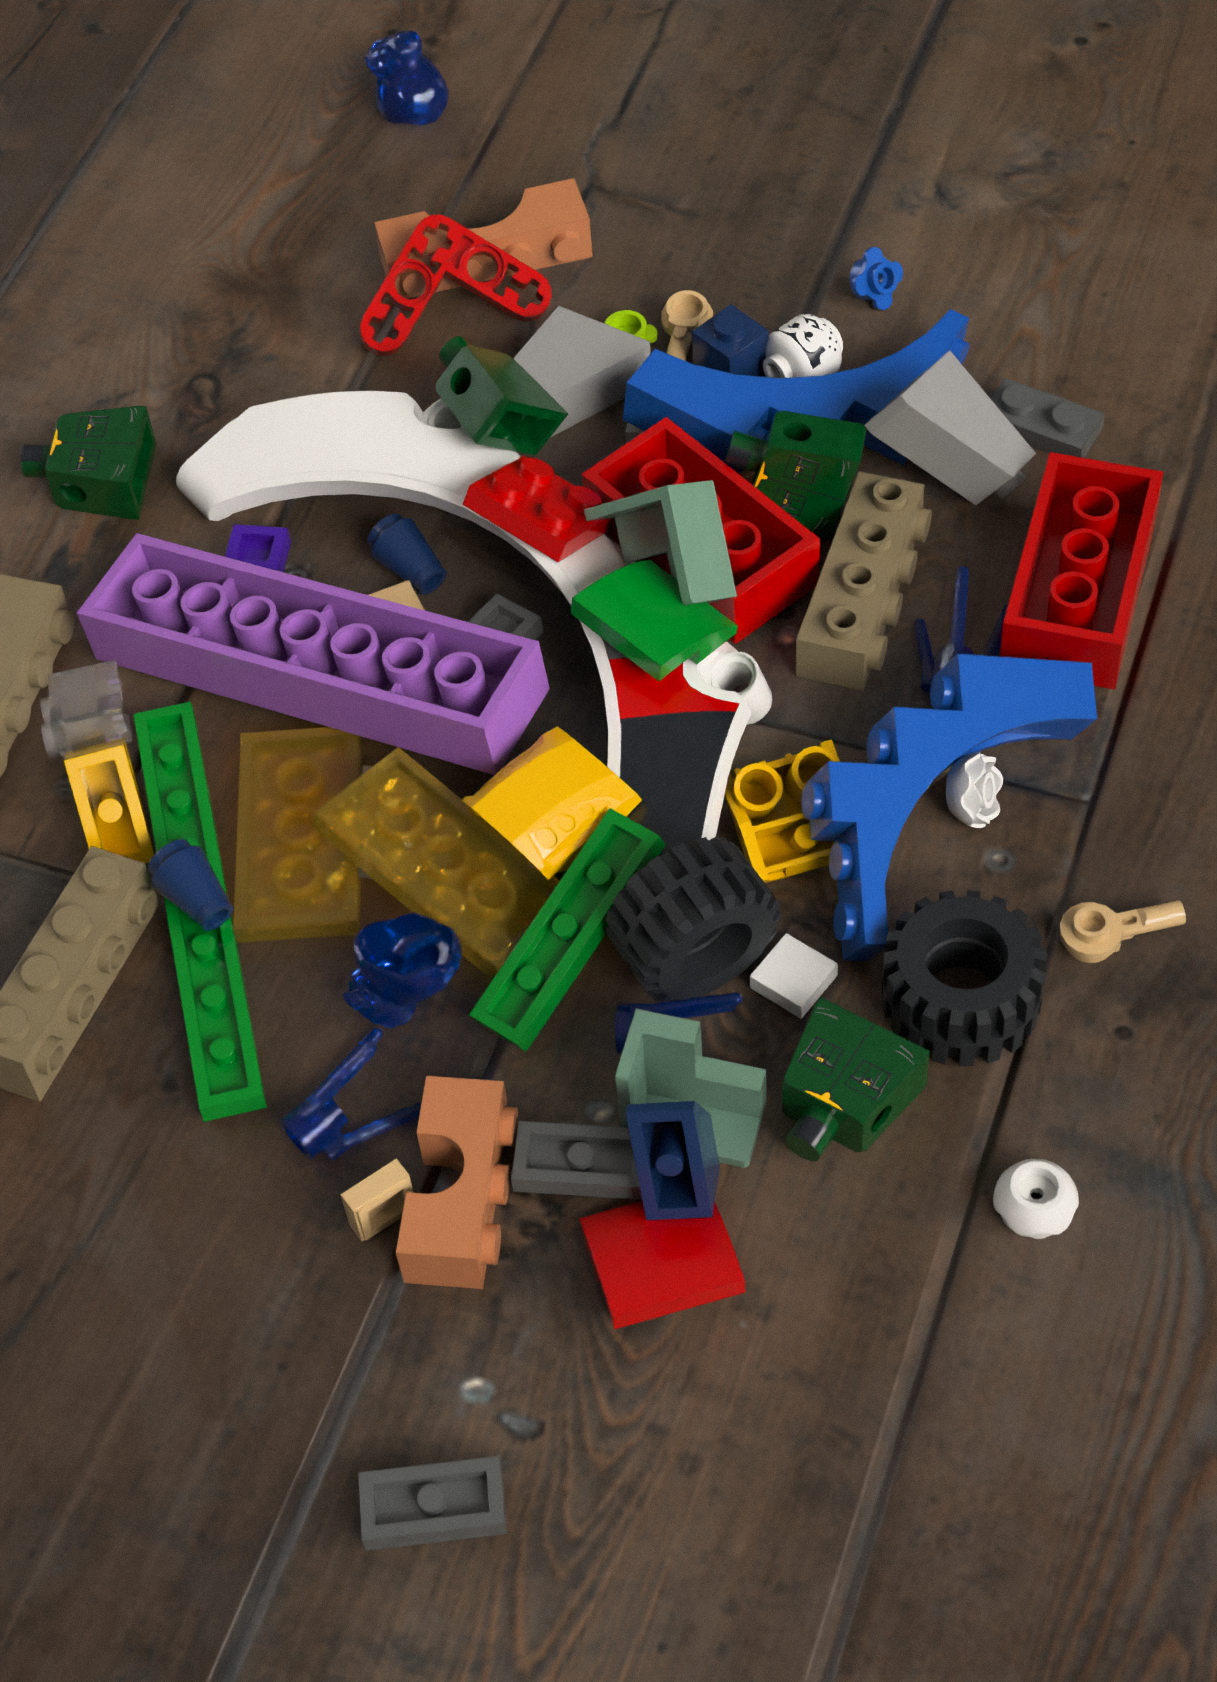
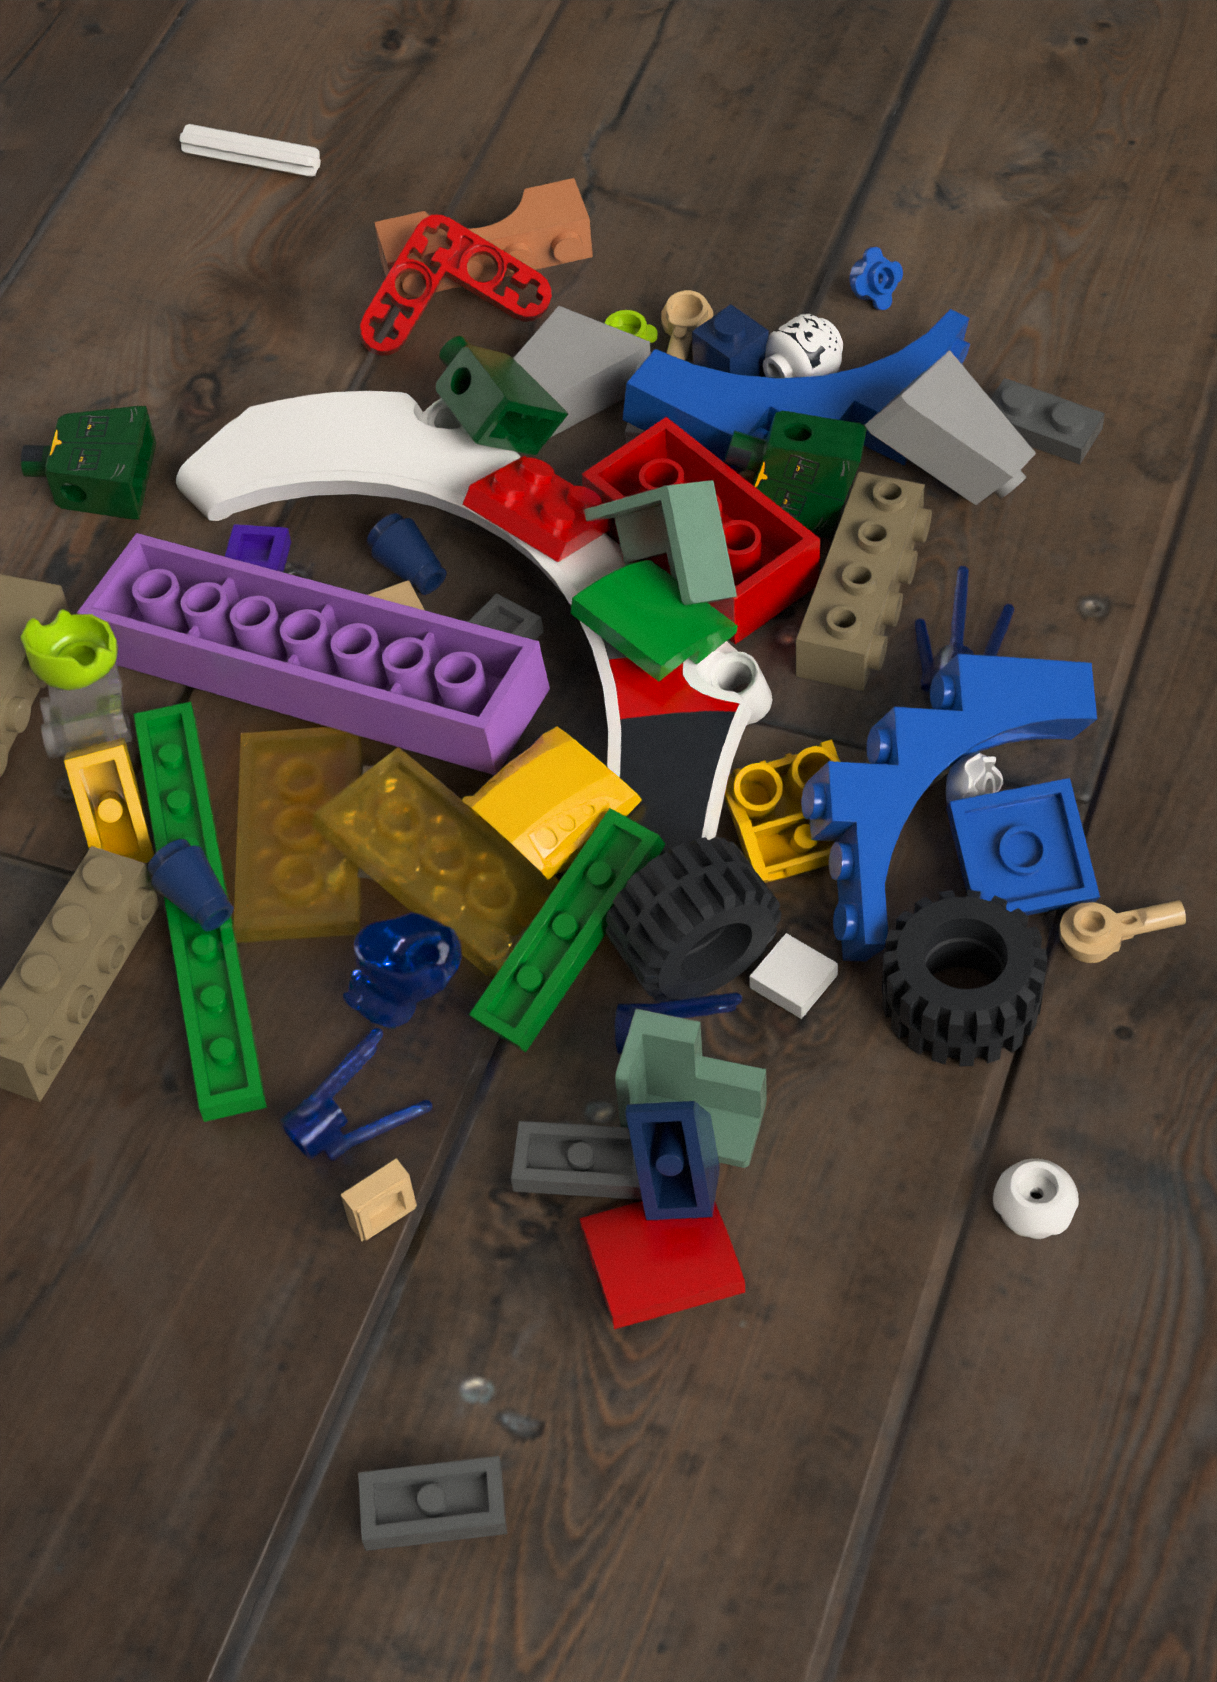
clear blue hair [364,31,449,125] -> none
nougat arch [396,1076,518,1289] -> none
dark green torso [782,997,929,1161] -> none
red brick [1000,452,1164,690] -> none
none -> lime hair [20,609,118,691]
none -> white axle [179,124,321,177]
none -> blue plate [946,778,1100,916]

